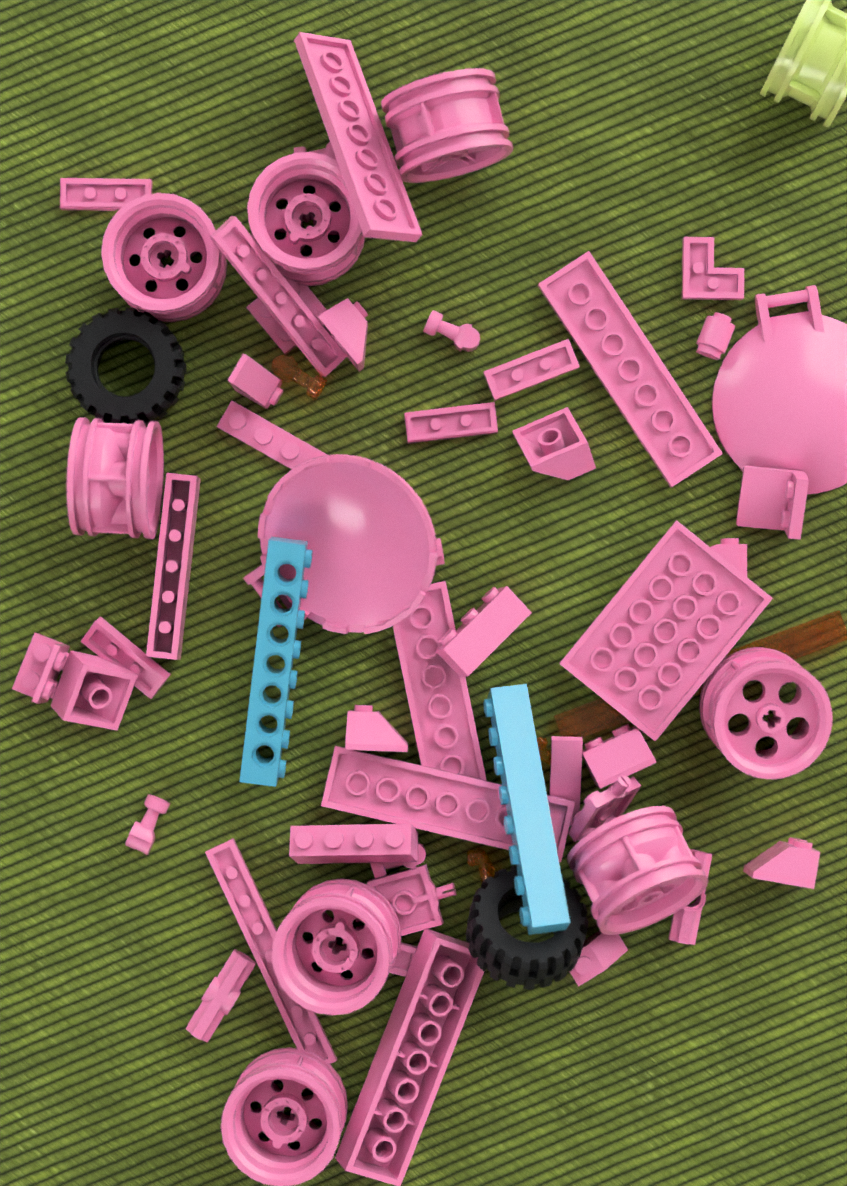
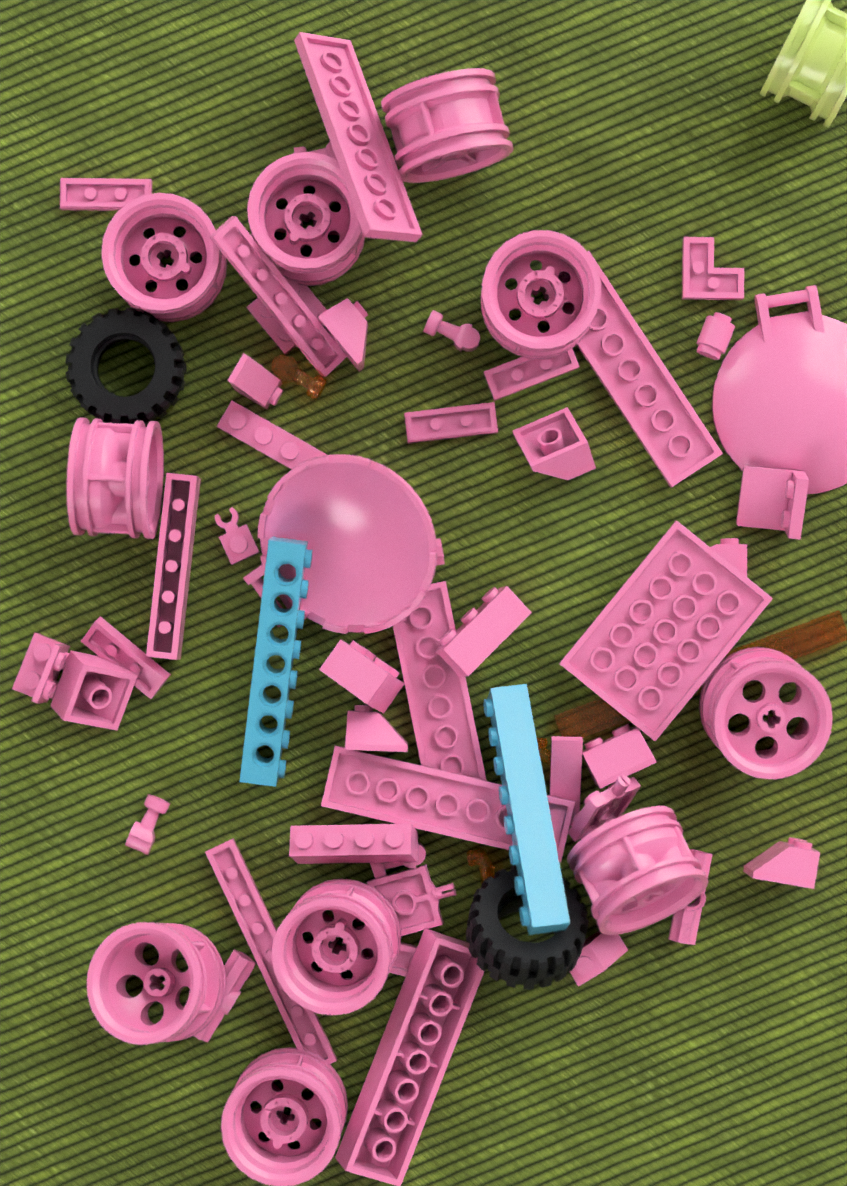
none -> bright pink wheel [87,922,226,1045]
none -> bright pink plate [215,507,259,565]
none -> bright pink brick [319,639,405,713]
none -> bright pink wheel [481,230,601,359]

